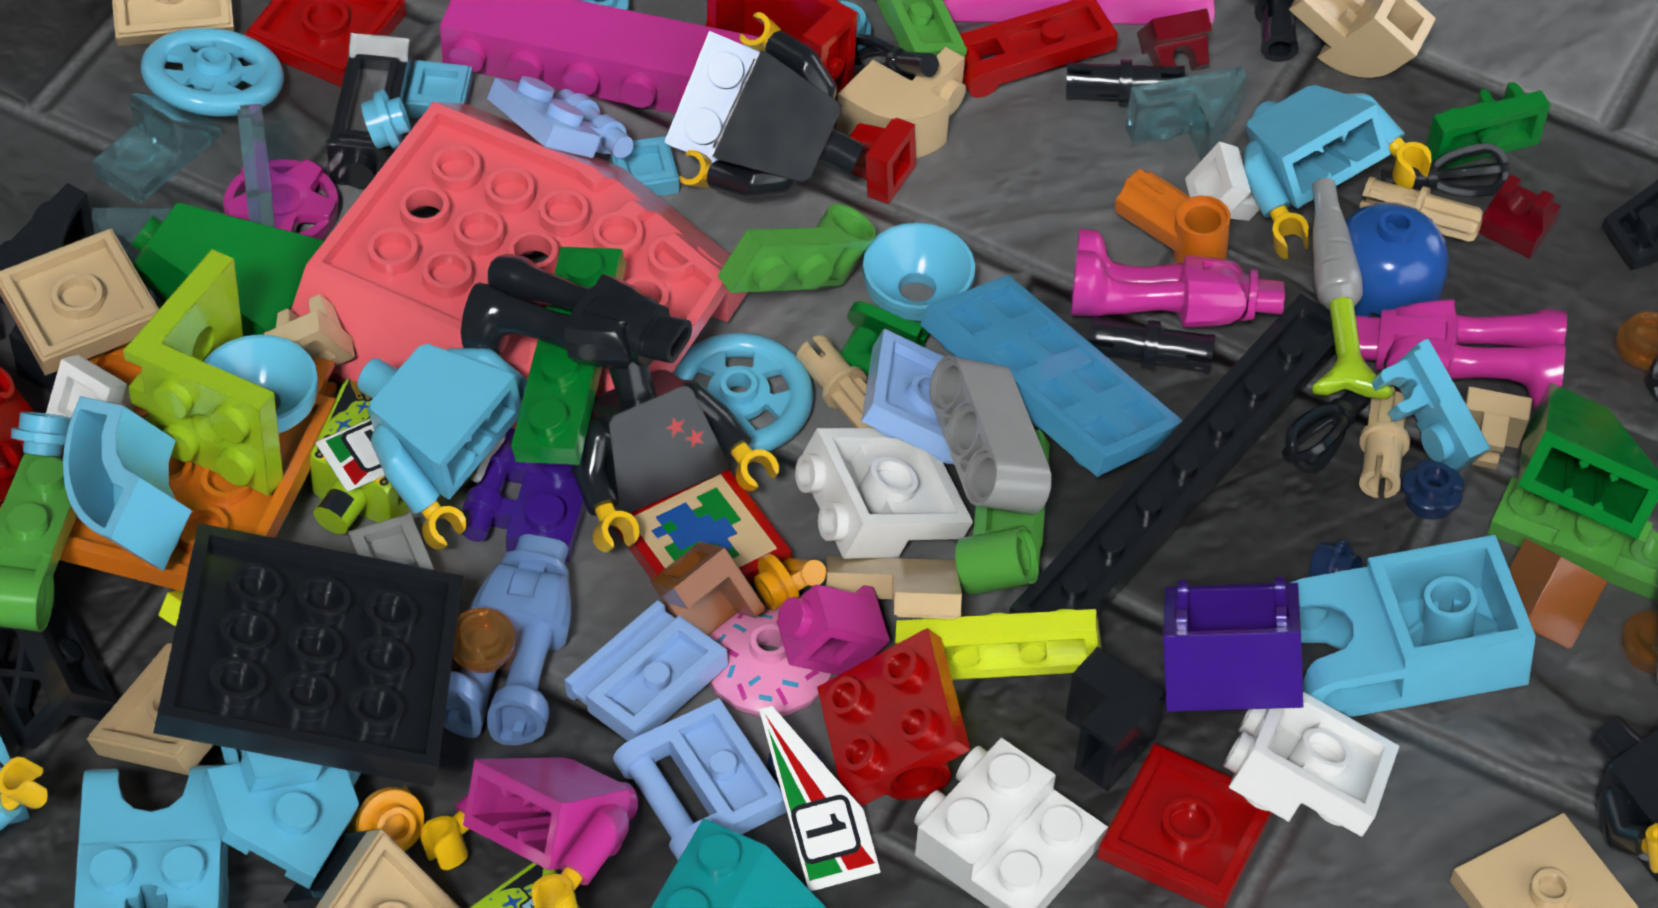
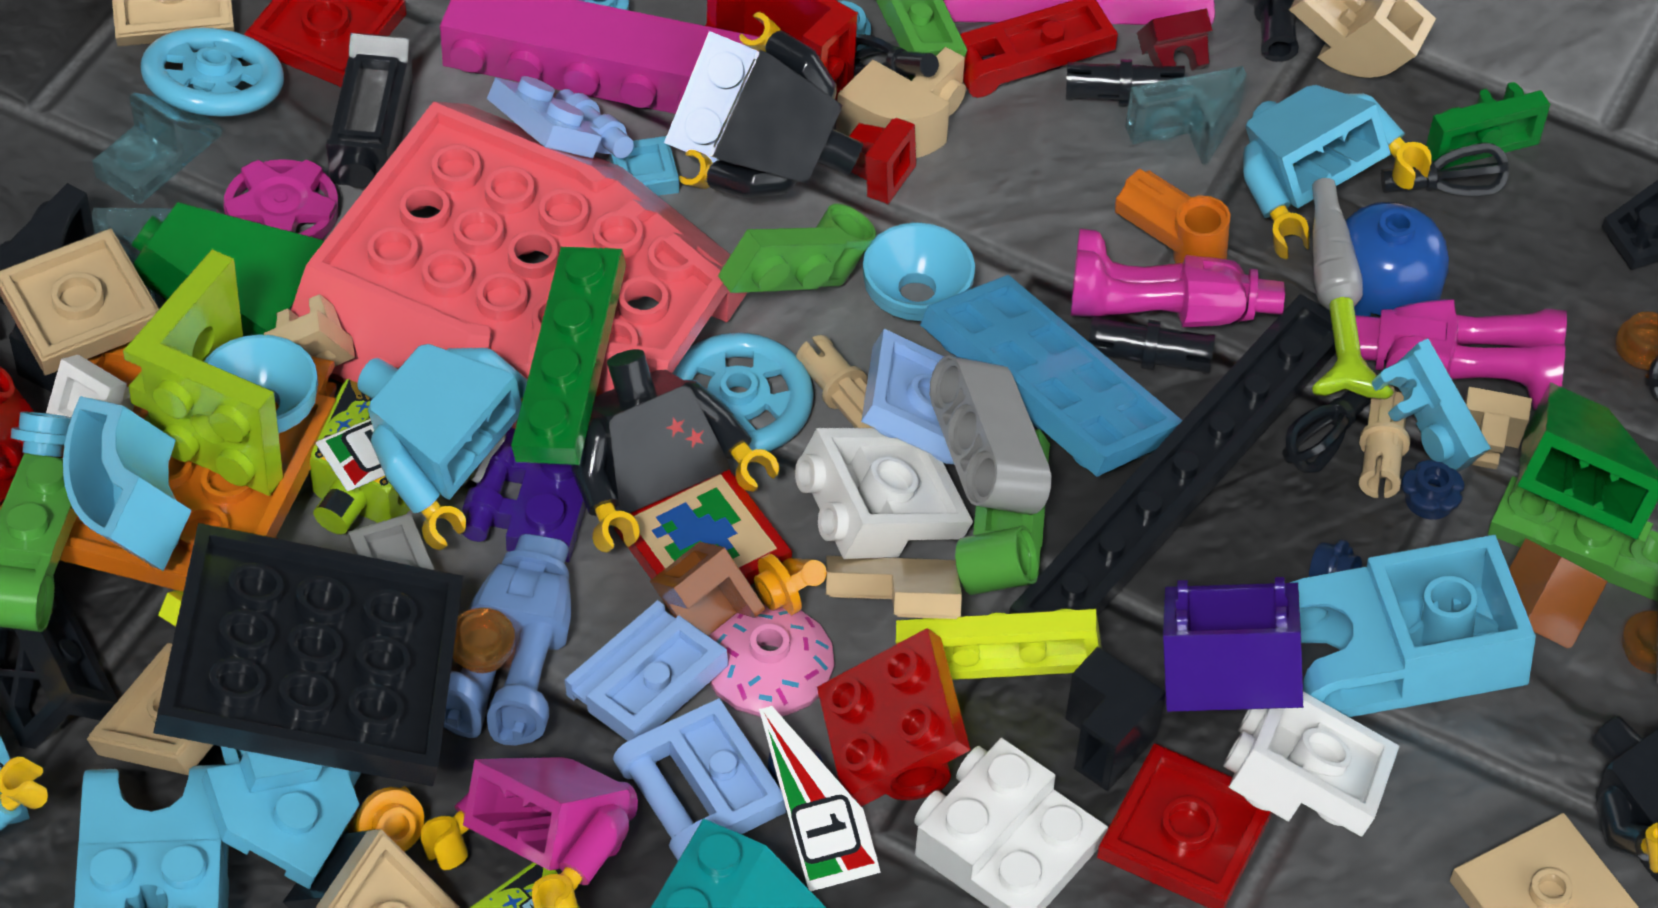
clear light blue tile [237,104,275,227] -> none
medium azure plate [361,89,411,150] -> none
medium azure tile [405,60,473,119] -> none
black piece [460,253,692,369] -> none
dark pink brick [776,584,890,675] -> none
green piece [840,301,928,380] -> none
white tile [1185,141,1260,221] -> none
tan axle [1360,176,1483,242] -> none
dark red tile [1479,174,1561,259] -> none

